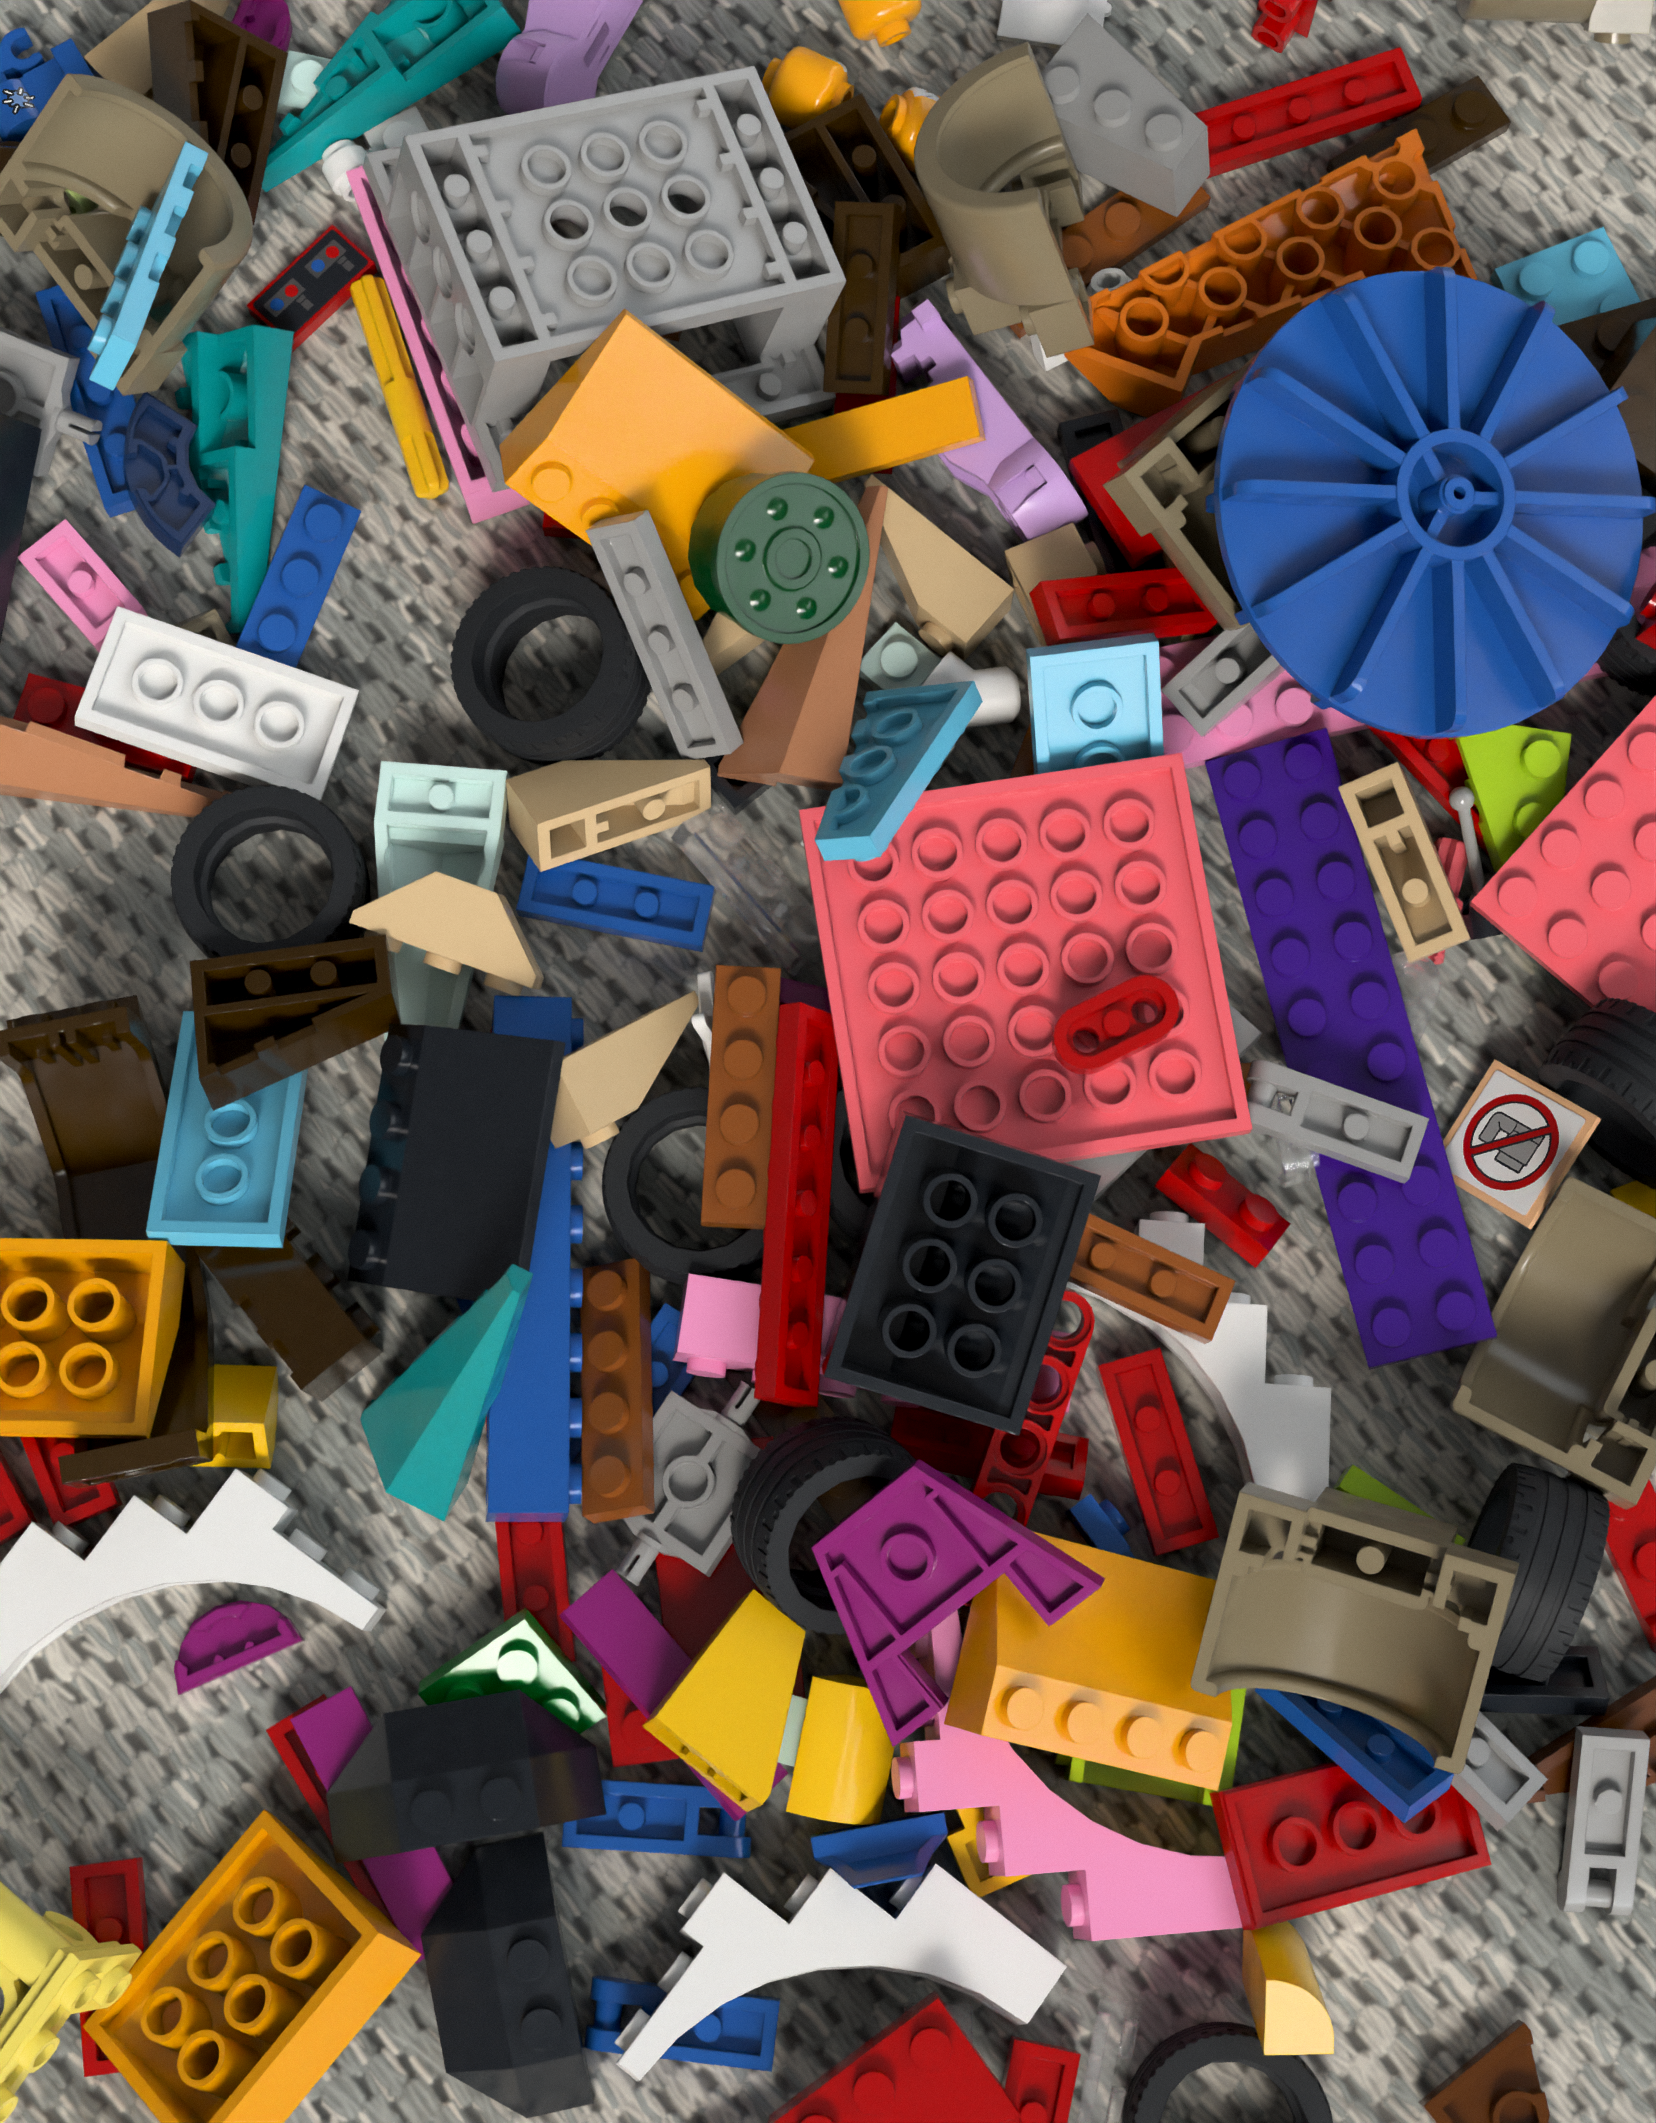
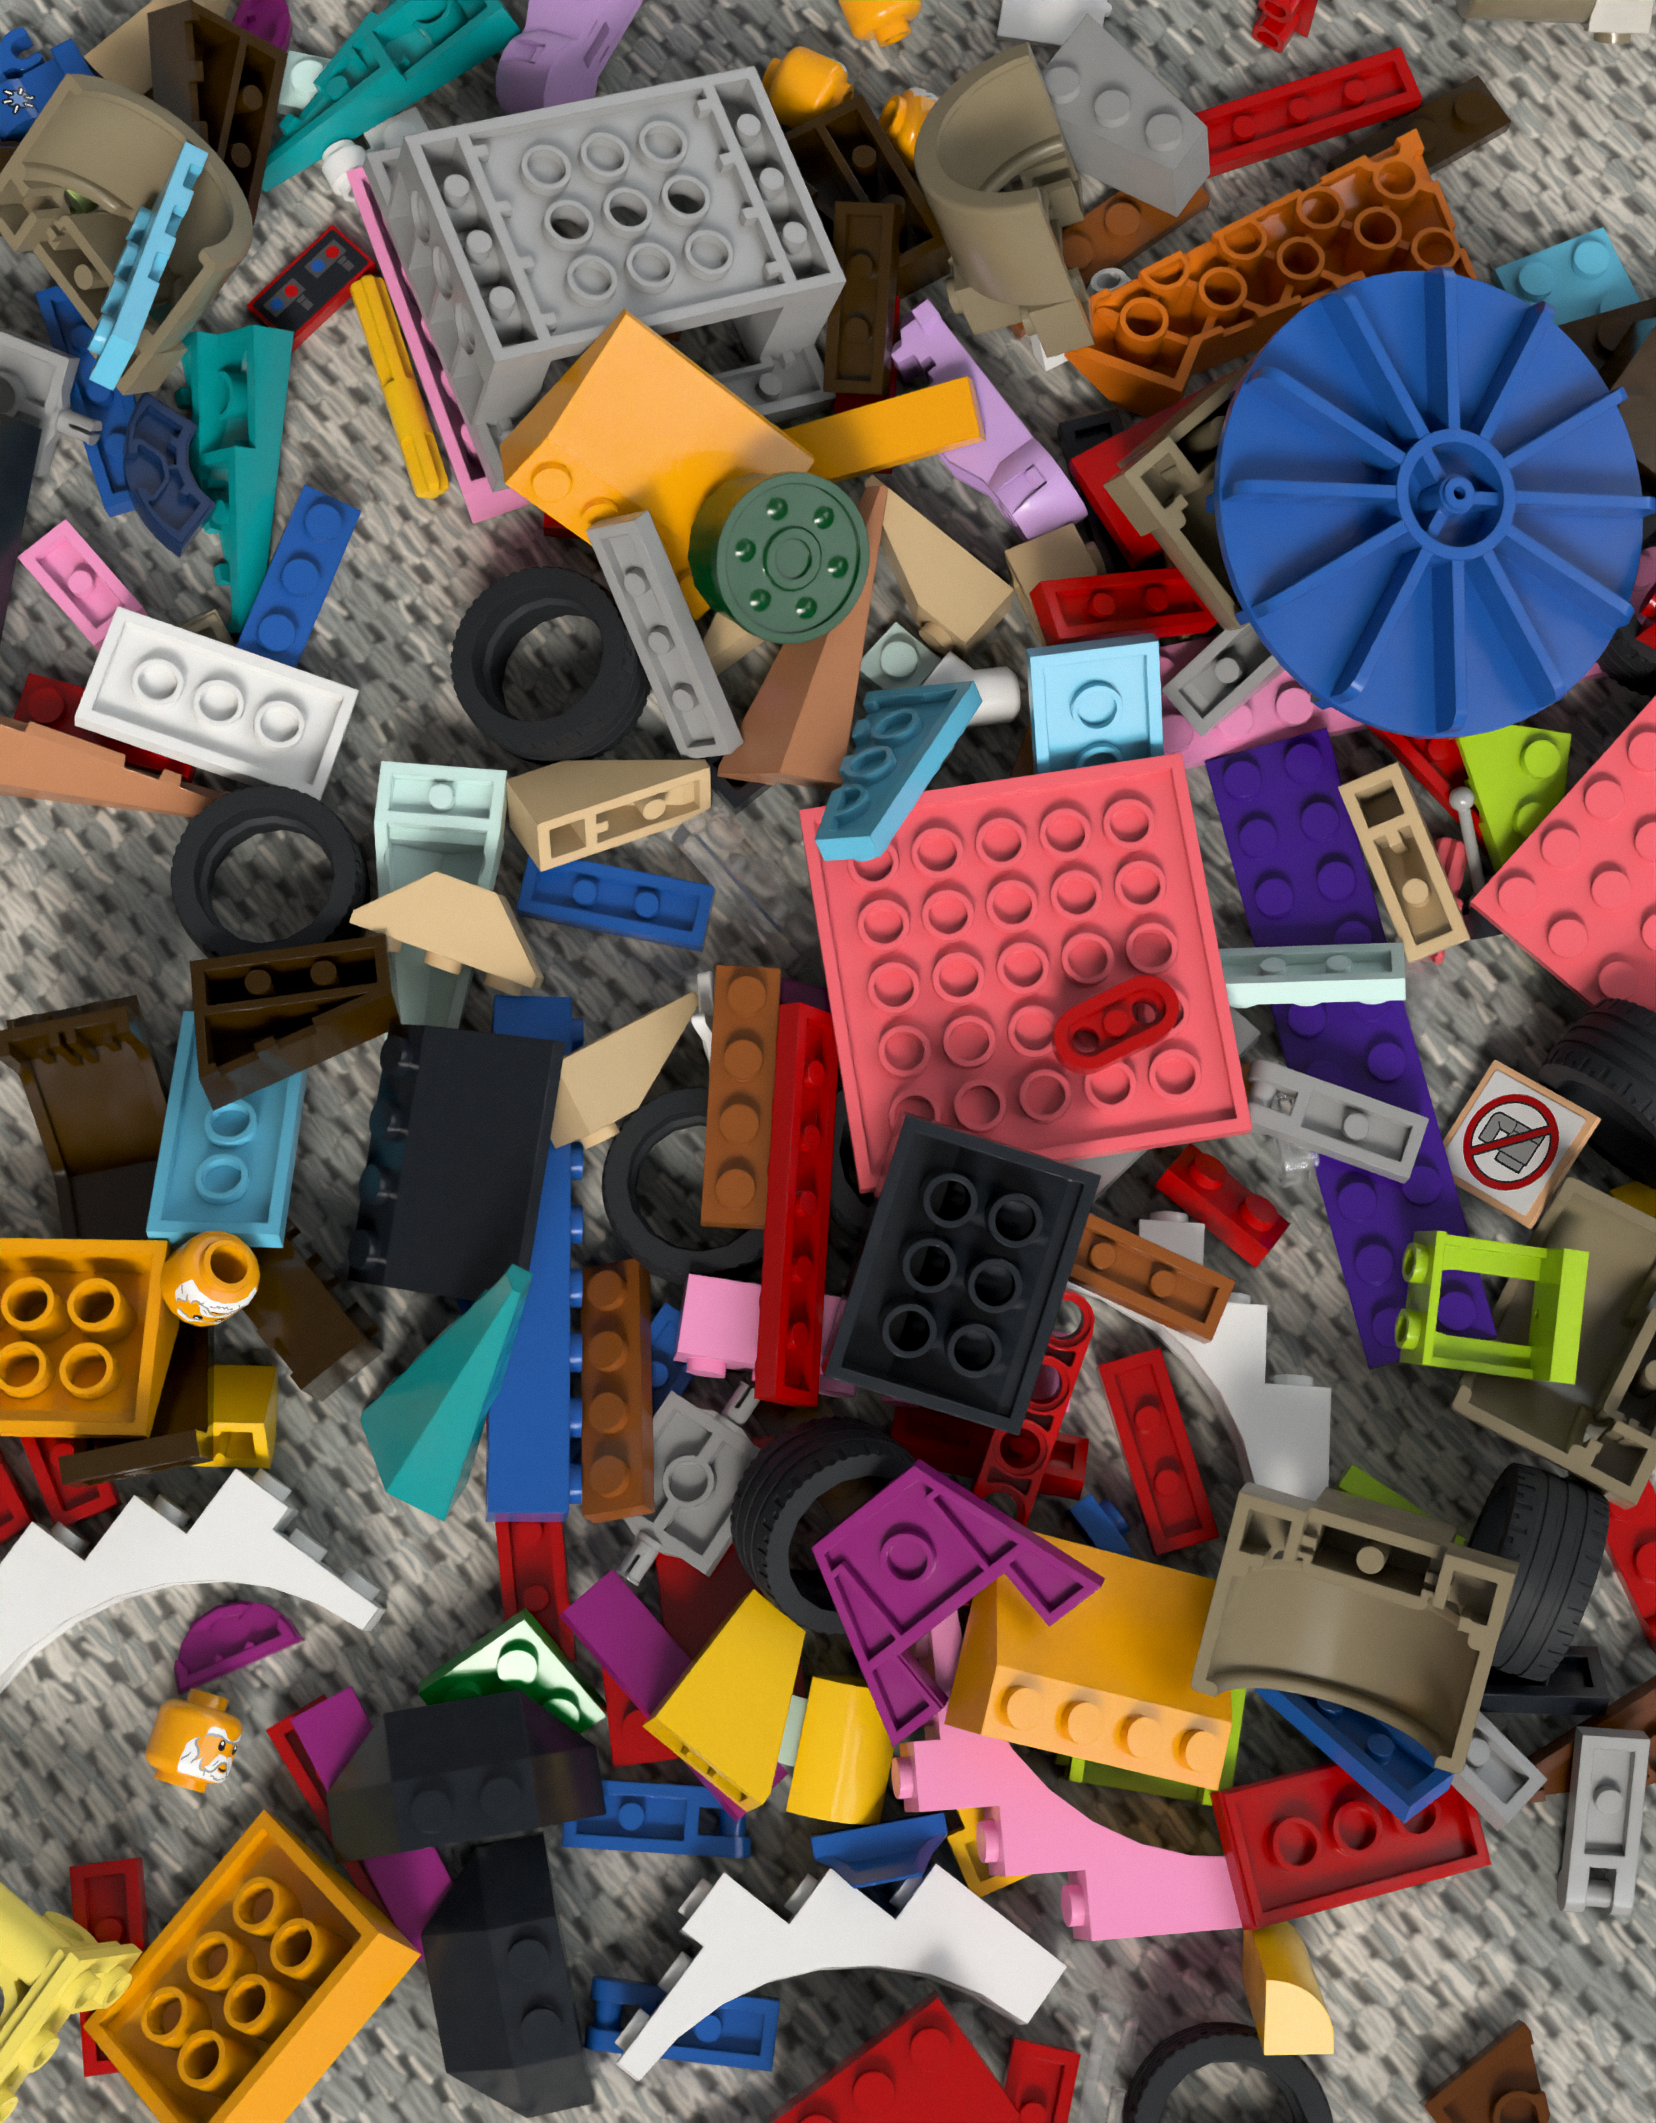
none -> light orange head [145,1688,243,1794]
none -> light orange head [160,1230,260,1327]
none -> light aqua plate [1219,942,1406,1008]
none -> lime panel [1395,1230,1589,1385]

